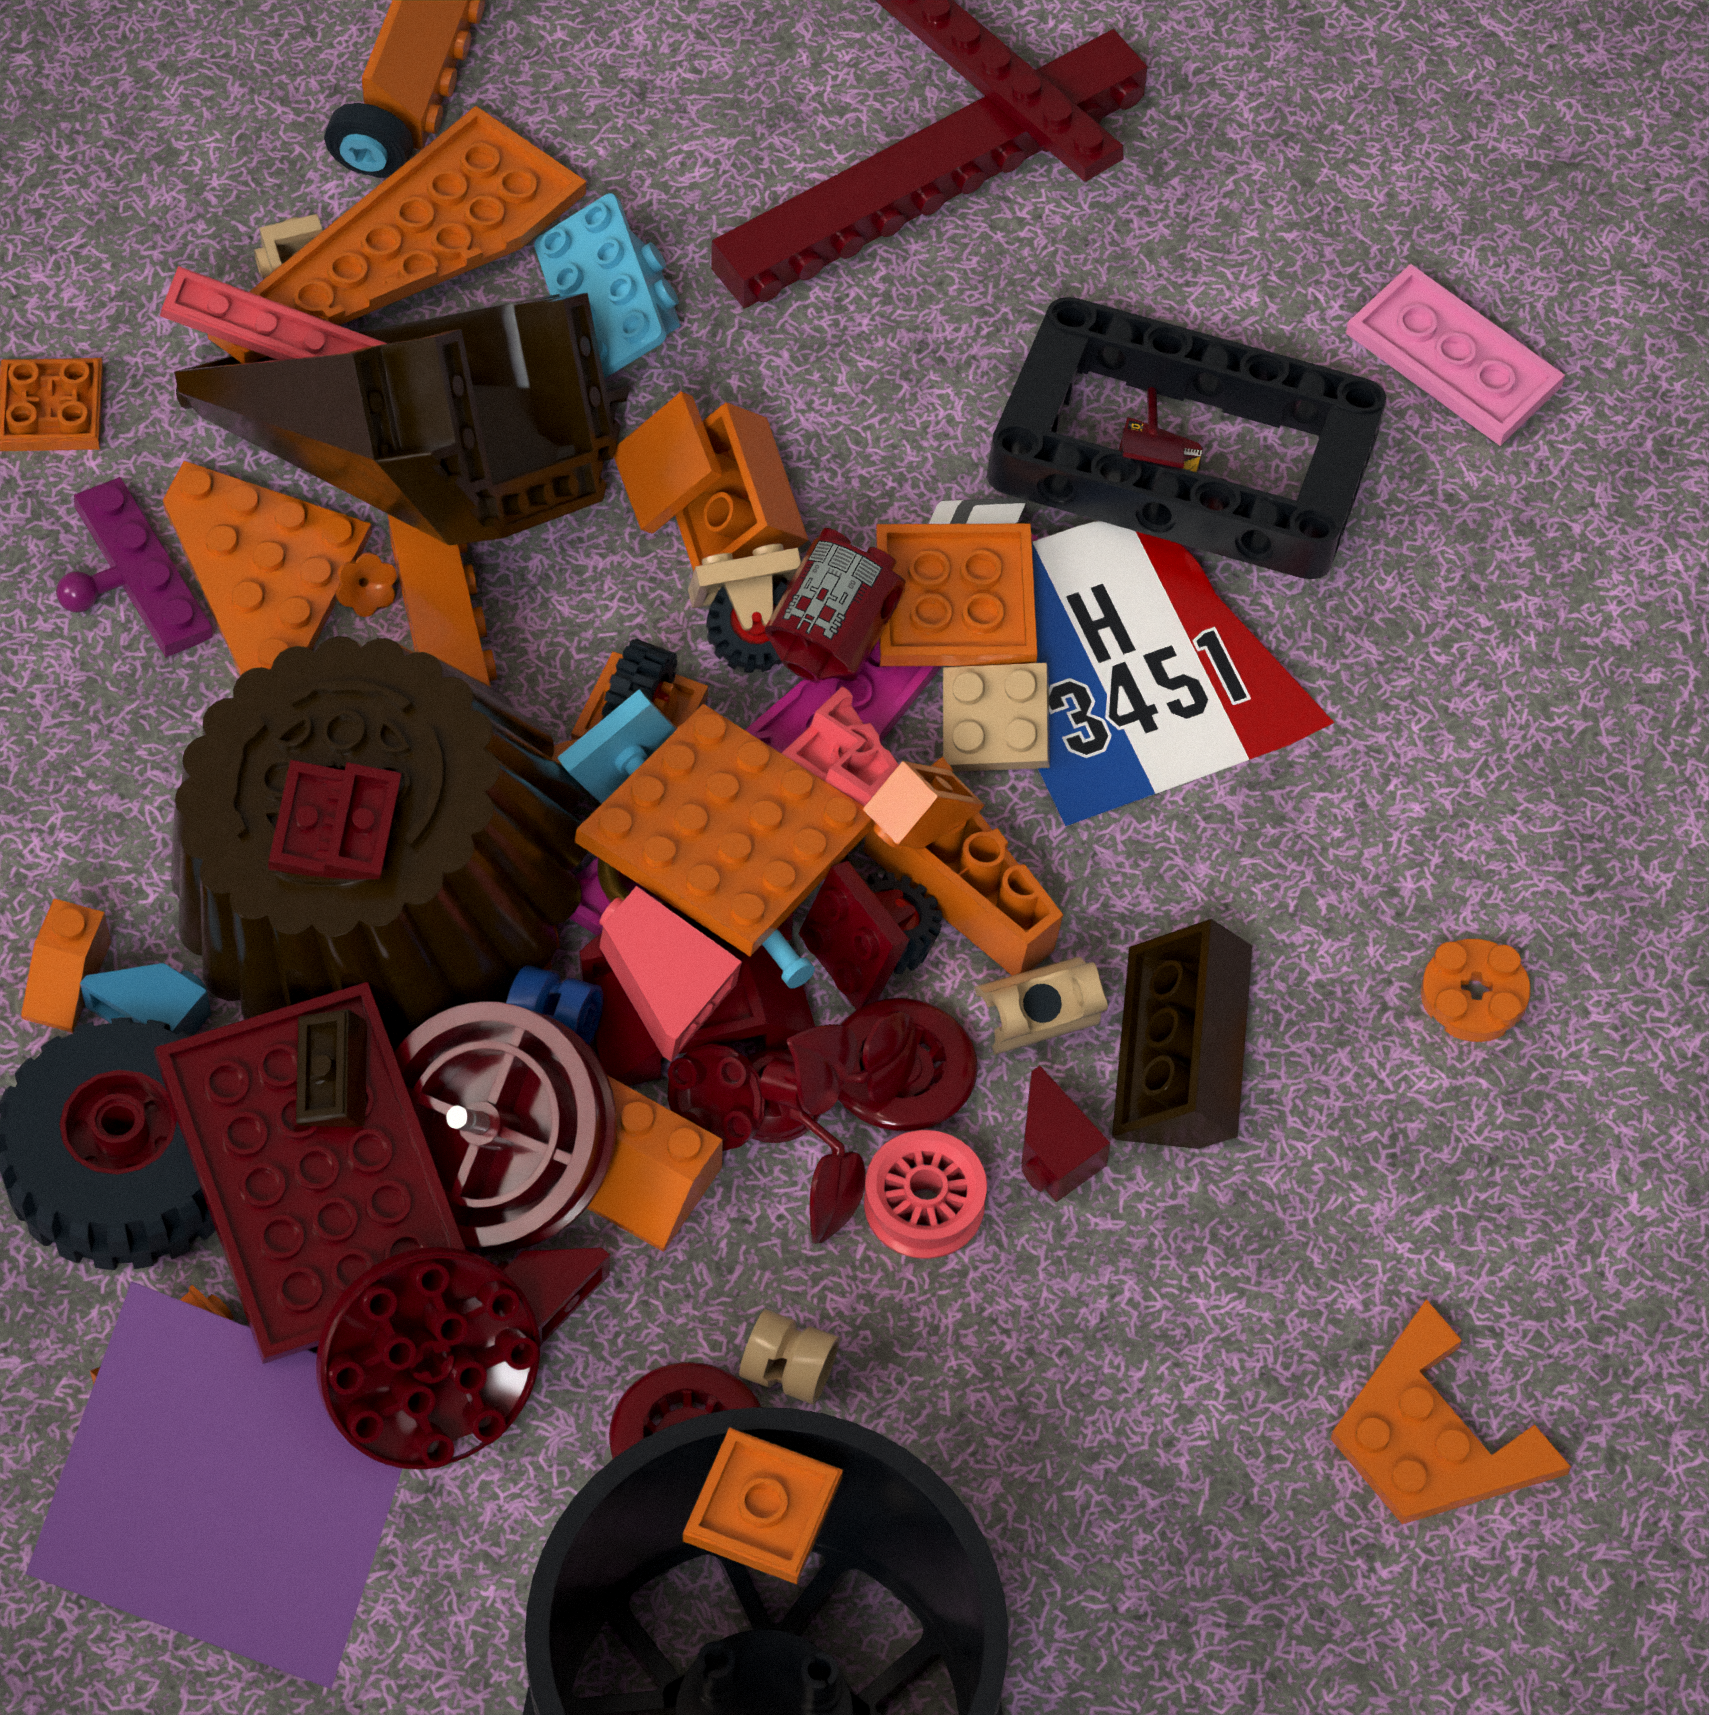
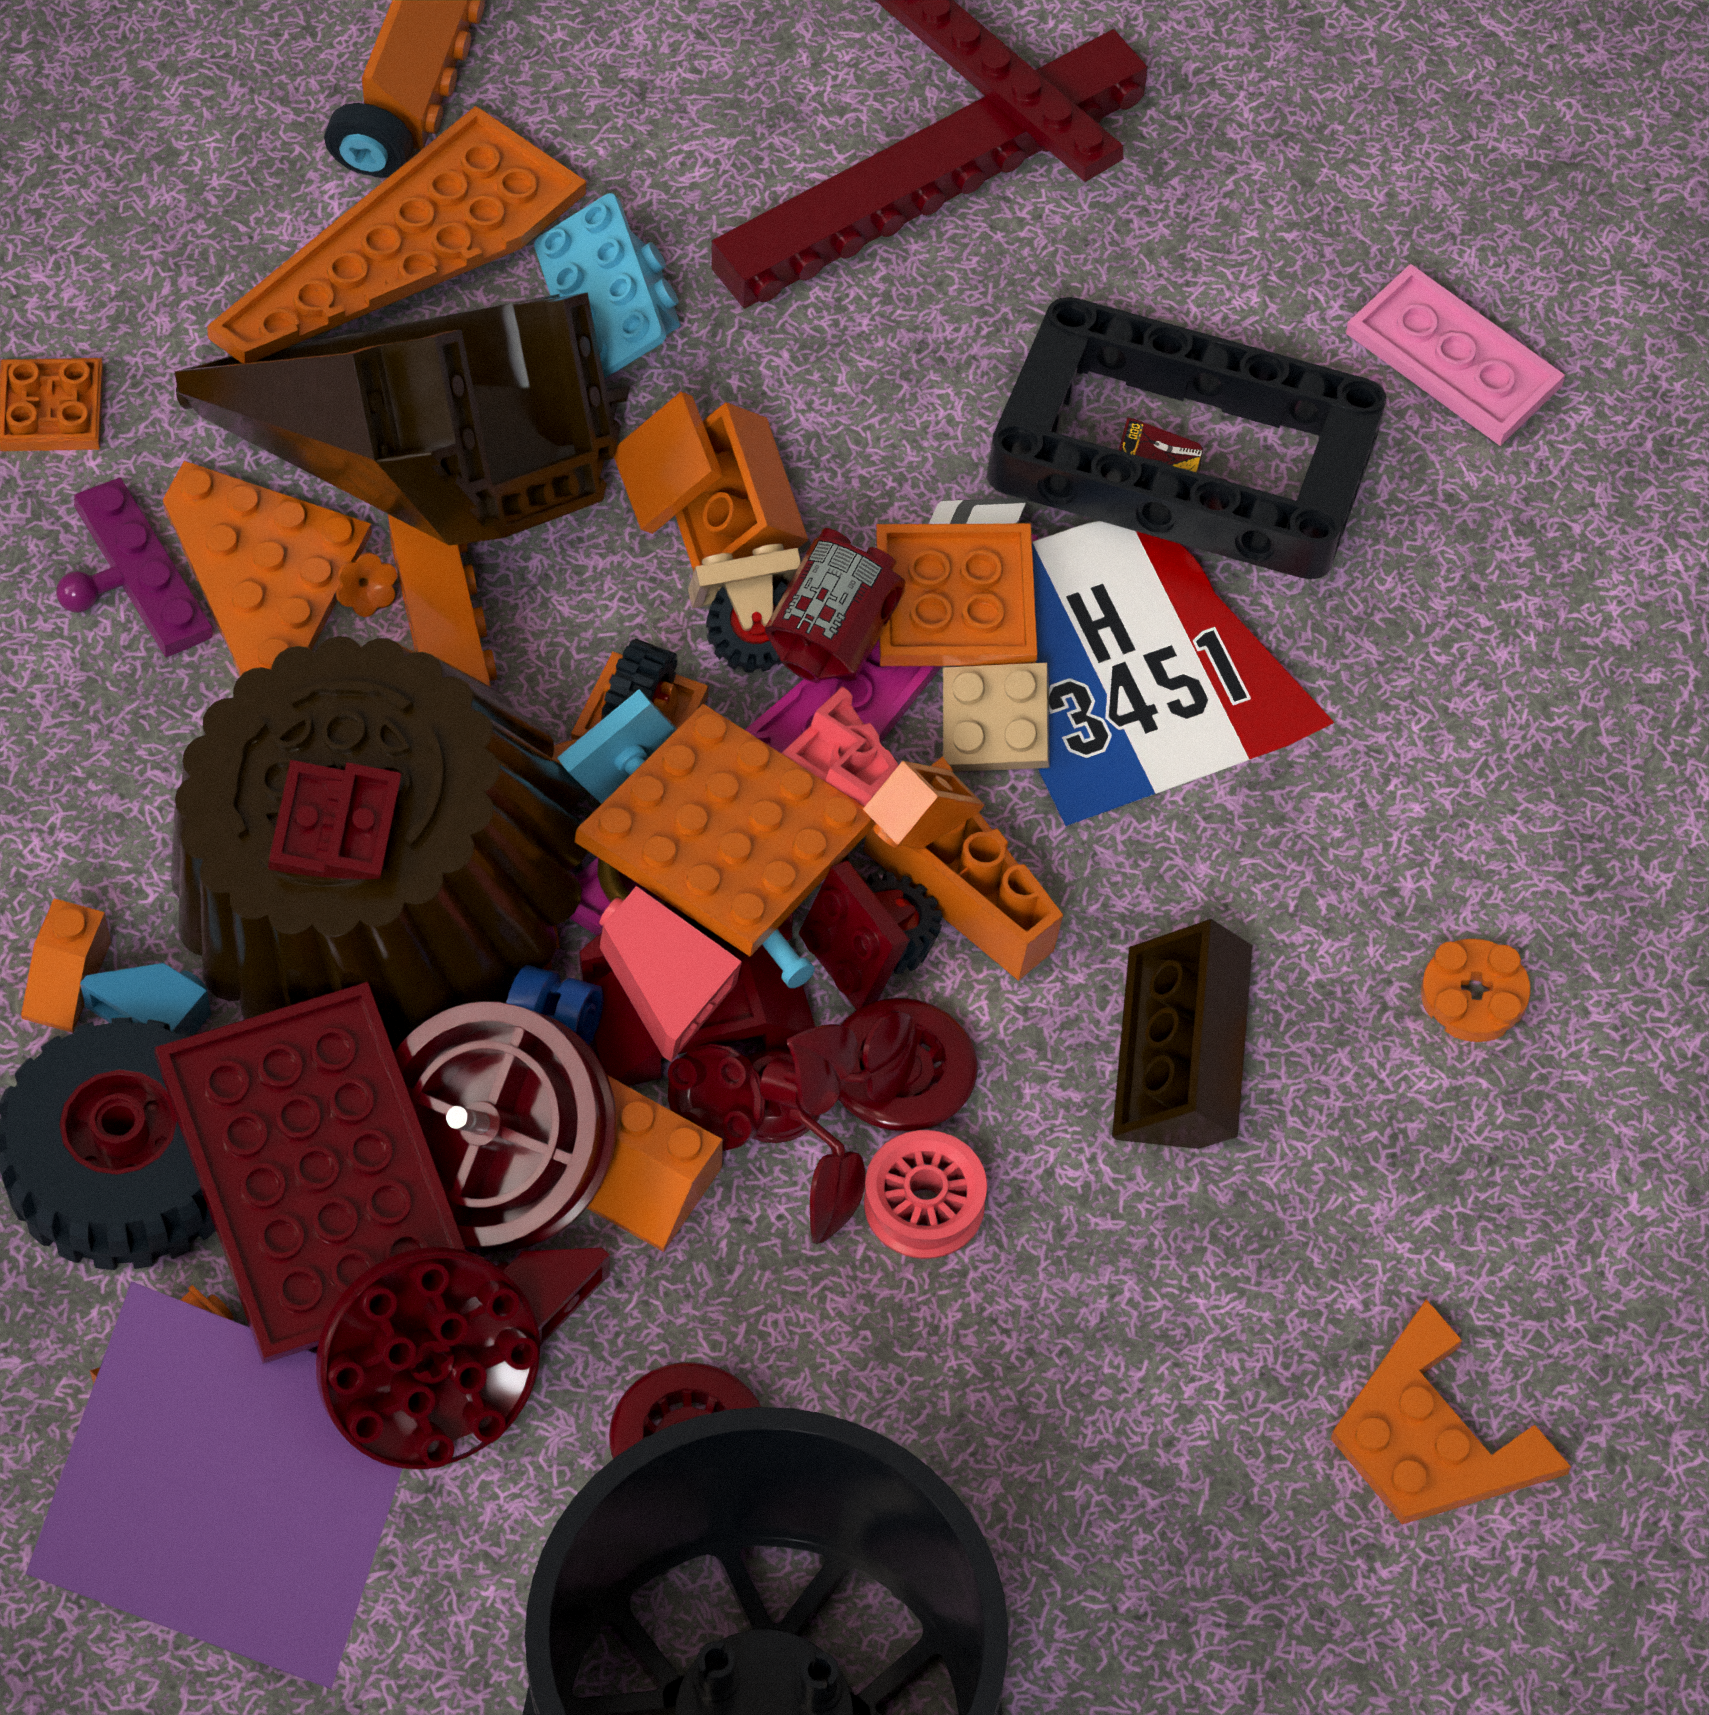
coral tile [160,266,387,360] -> none
tan bracket [254,214,323,279] -> none
dark brown slope [296,1009,367,1127] -> none
orange tile [683,1427,843,1585] -> none
tan wheel [739,1309,840,1405] -> none
tan piece [974,956,1108,1055] -> none
dark red slope [1021,1065,1110,1202] -> none
dark red piece [1122,387,1184,468] -> none

